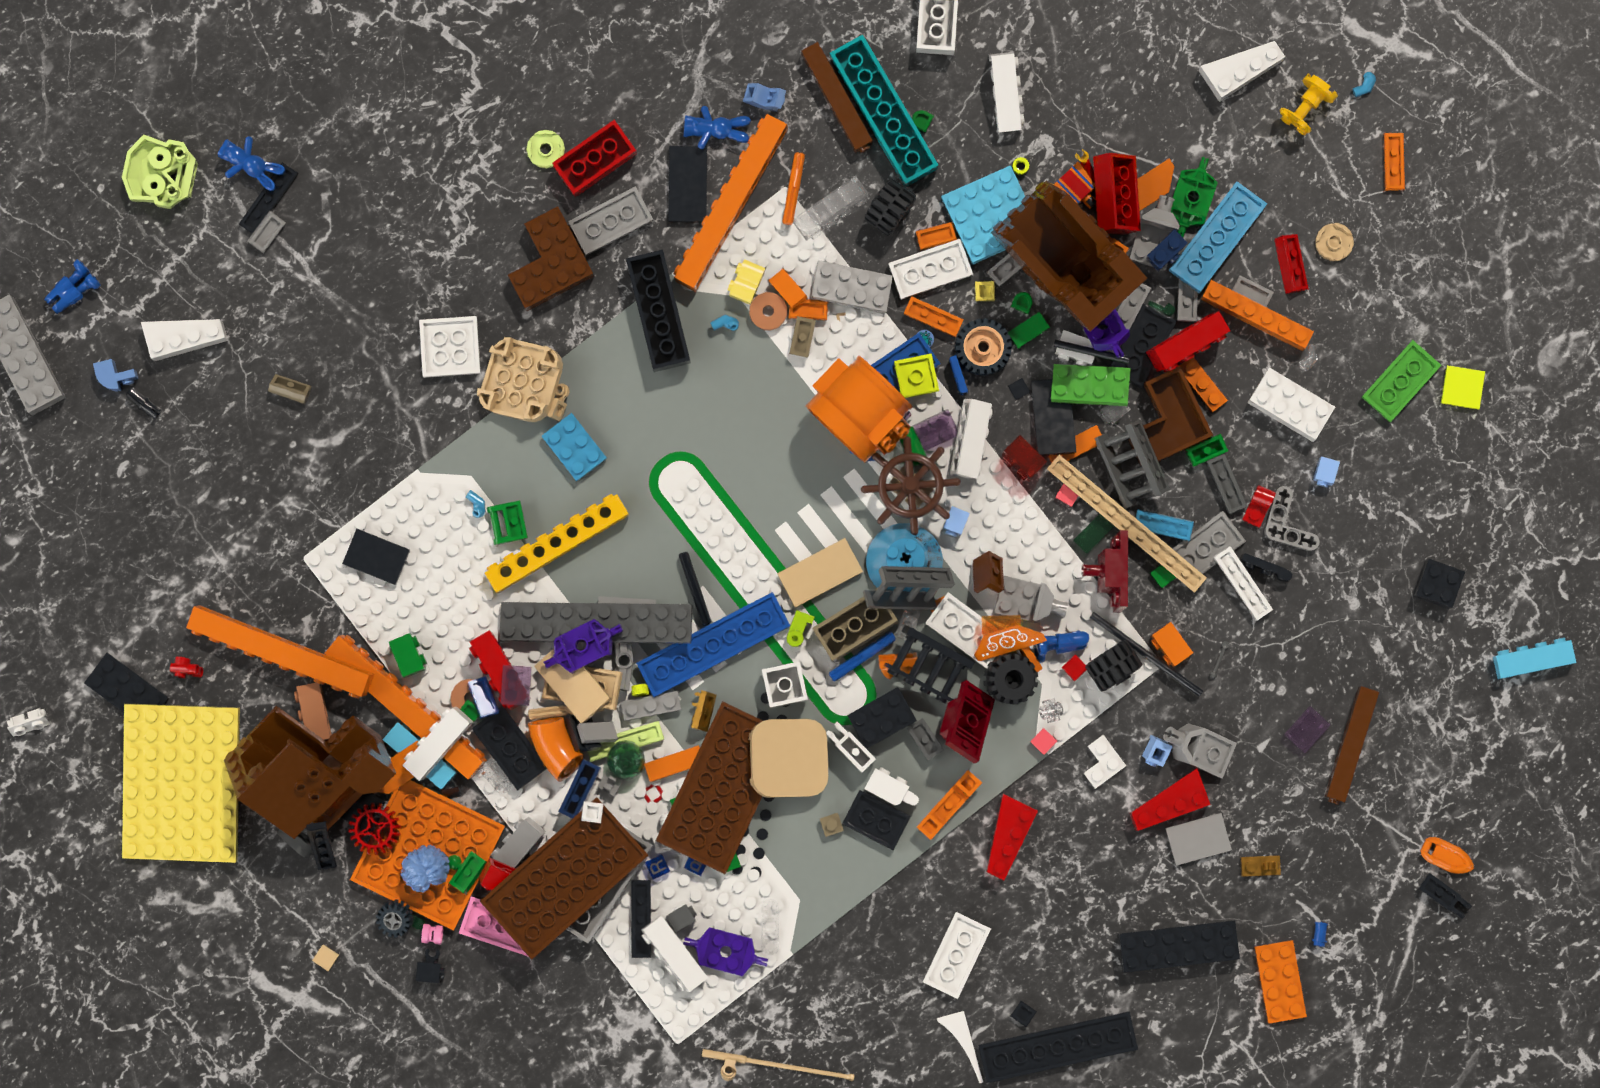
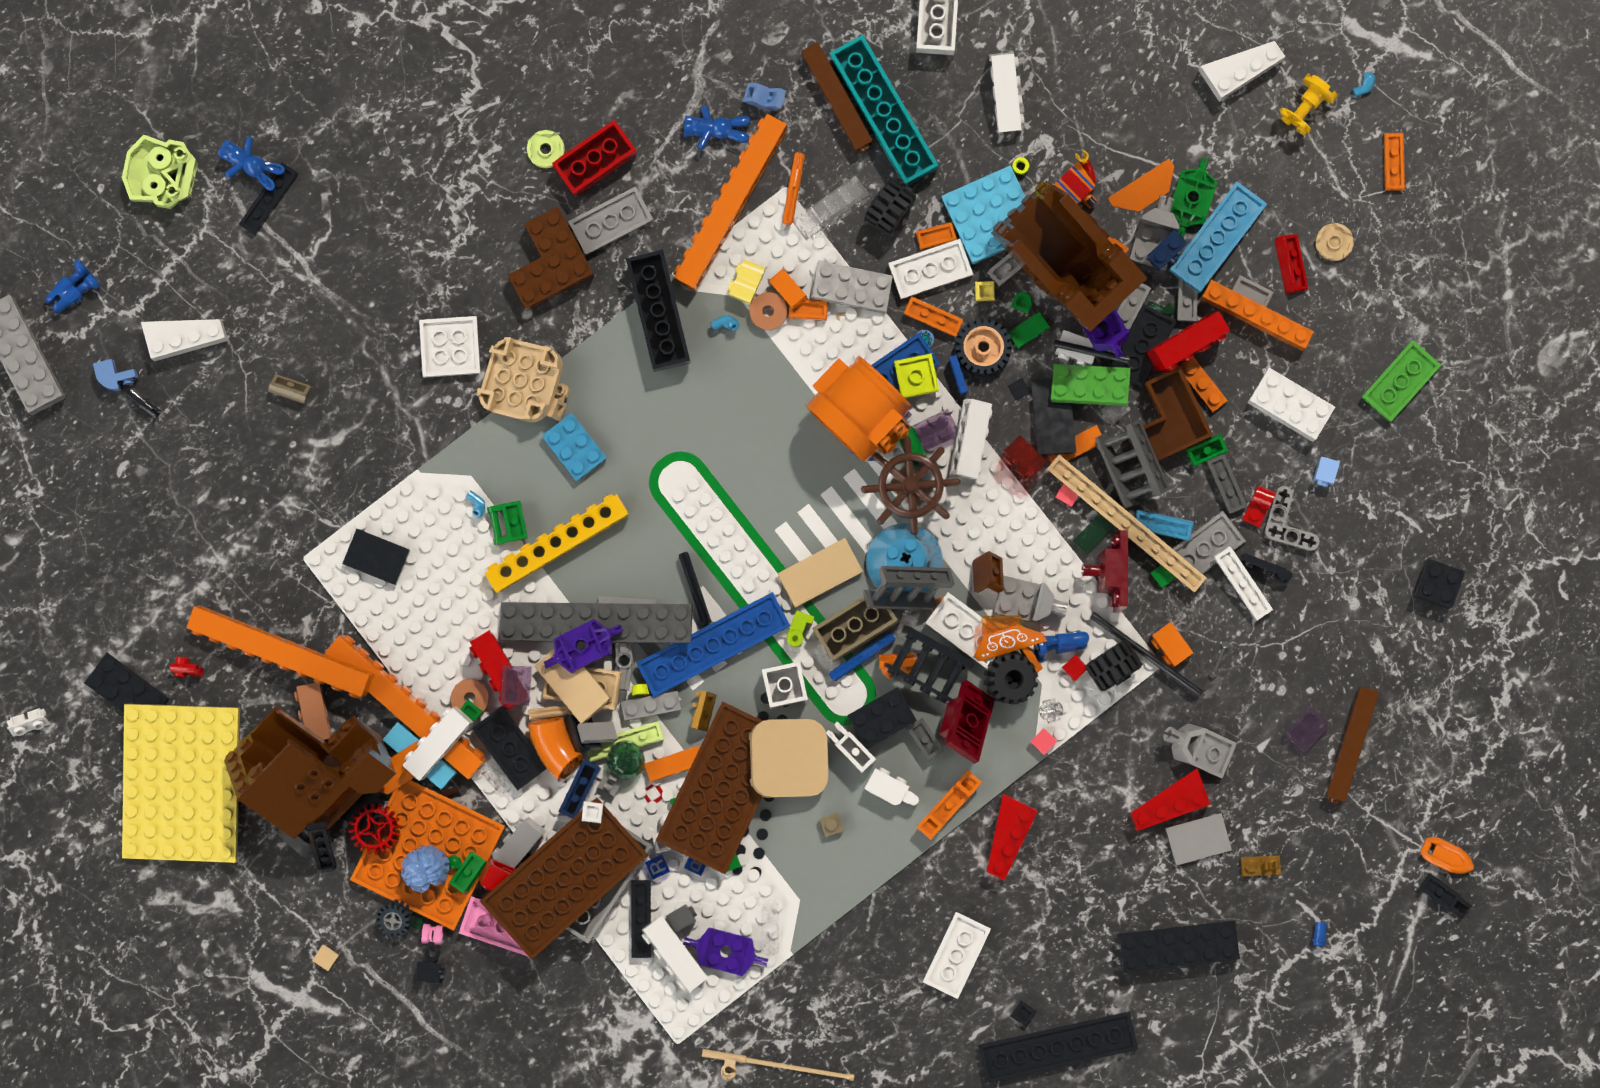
light grey tile [247,211,286,253] -> none
green brick [389,633,427,678] -> none
tile [467,676,499,719] -> none
black tile [668,146,707,223] -> none
dark tan plate [789,316,816,358] -> none
black tile [842,790,911,850] -> none
green tile [912,110,934,133] -> none
white sticker [937,1011,983,1083] -> none
light blue brick [943,506,970,537] -> none
white plate [1084,735,1126,789] -> none
red brick [1093,153,1141,235] -> none
light blue brick [1142,735,1173,767] -> none
orange plate [1254,940,1307,1023] -> none
clear arm [1299,344,1317,371] -> none
neon yellow tile [1441,365,1485,410] -> none
medium azure brick [1493,638,1576,679] -> none

